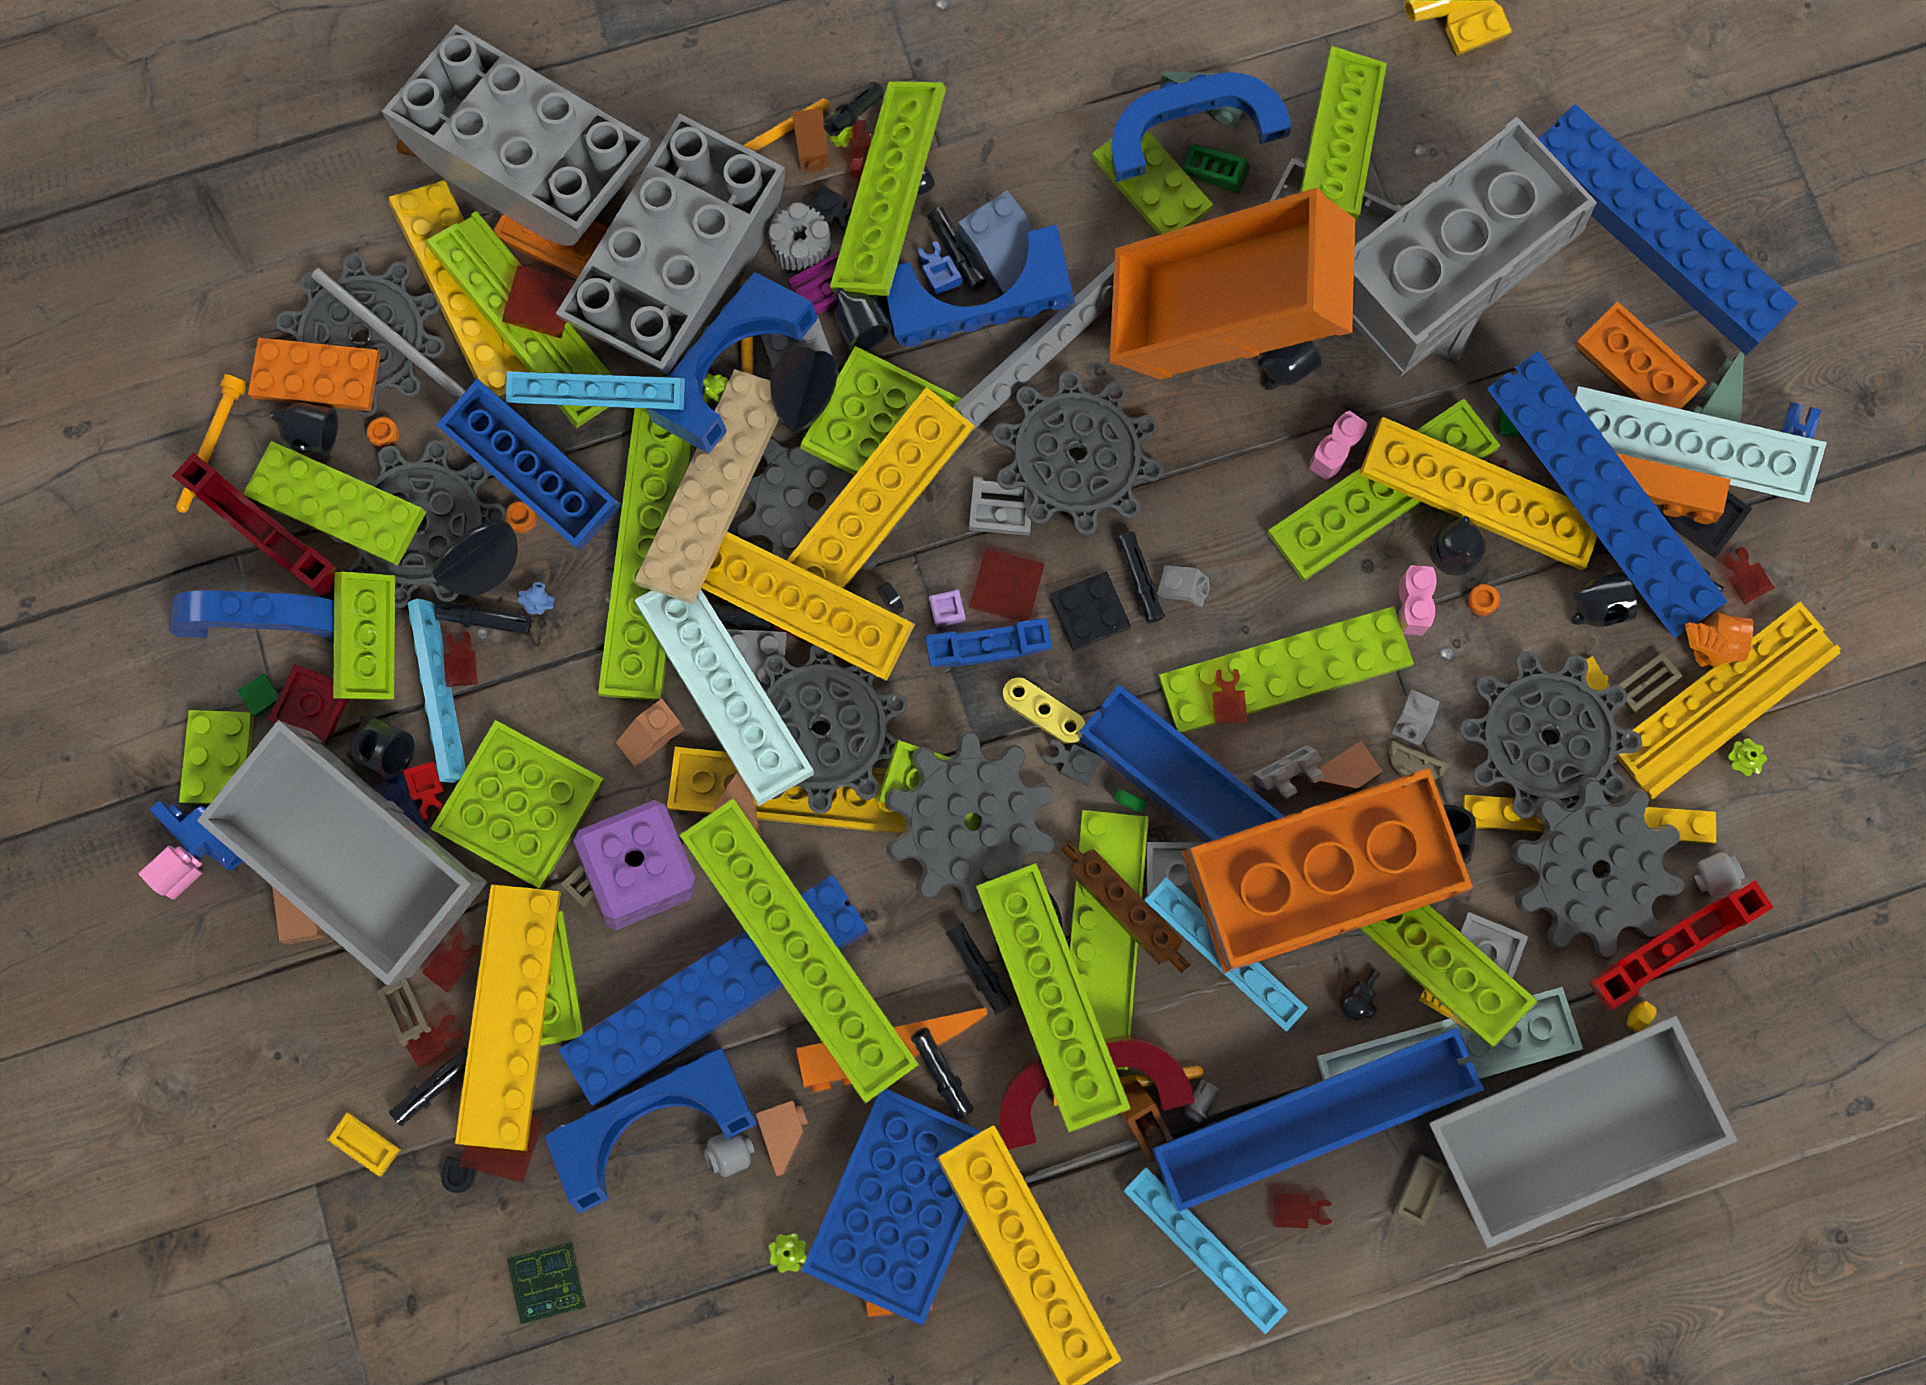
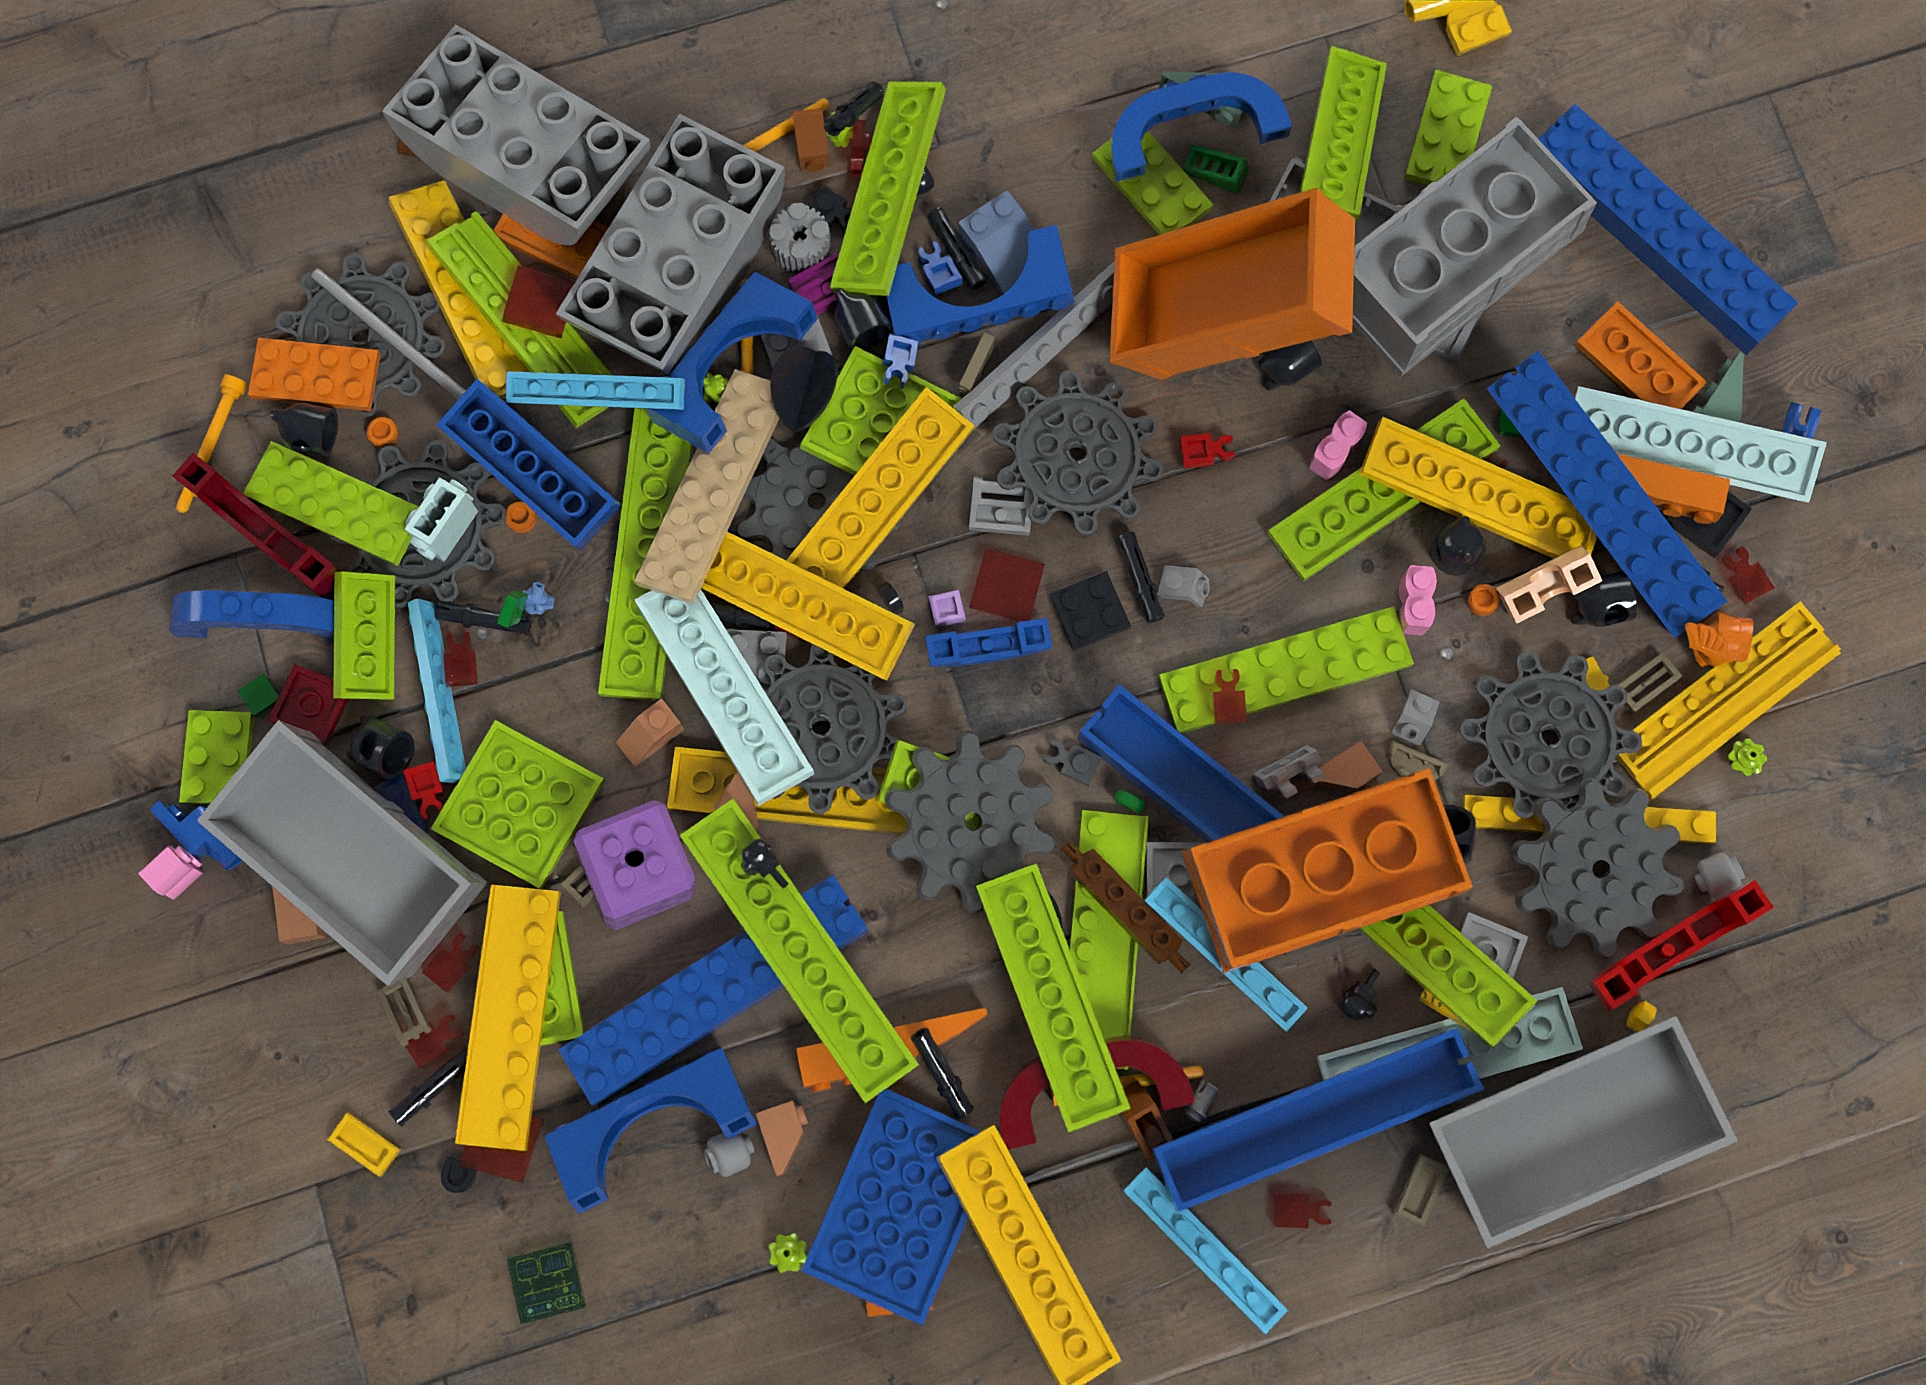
black piece [432,520,518,595] -> none
black pin [946,923,1012,1015] -> none
light yellow plate [1003,678,1085,745] -> none
none -> light aqua brick [404,477,478,562]
none -> green tile [497,590,529,628]
none -> black piece [740,839,789,889]
none -> plate [882,334,919,389]
none -> dark tan tile [959,332,995,397]
none -> red plate [1179,433,1235,469]
none -> lime plate [1404,70,1492,185]
none -> light nougat arch [1496,546,1602,624]

